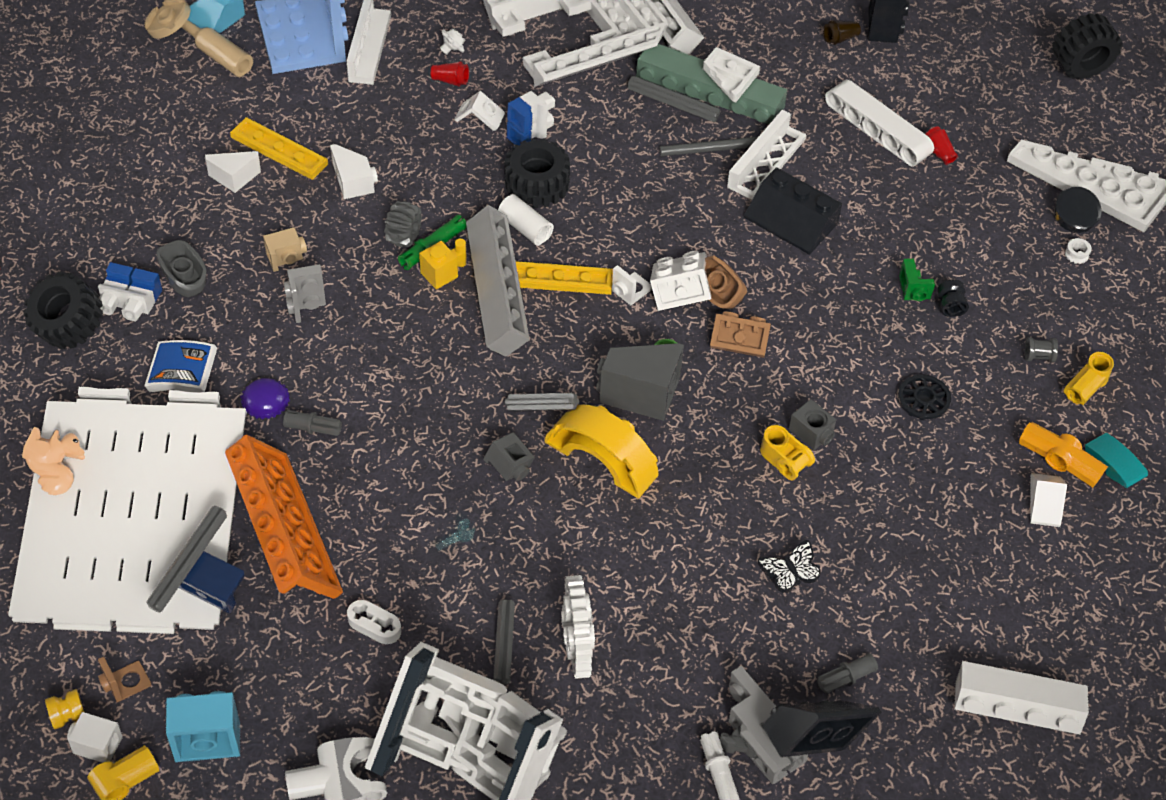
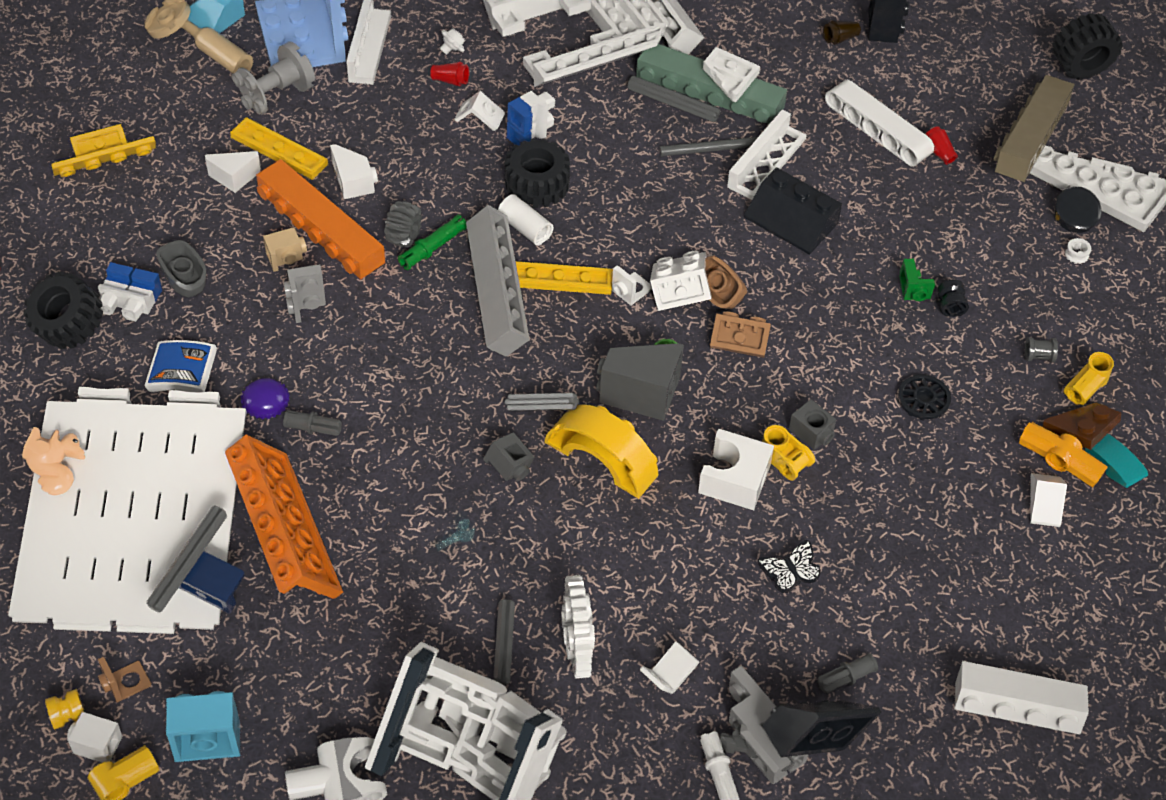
white beam [347,600,401,644] -> none
yellow brick [419,239,467,290] -> none
none -> yellow bracket [51,124,156,177]
none -> light grey piece [232,42,315,115]
none -> orange brick [256,159,385,279]
none -> white bracket [640,642,699,694]
none -> white piece [698,429,774,510]
none -> dark tan brick [994,75,1075,182]
none -> reddish brown wing [1043,403,1121,450]

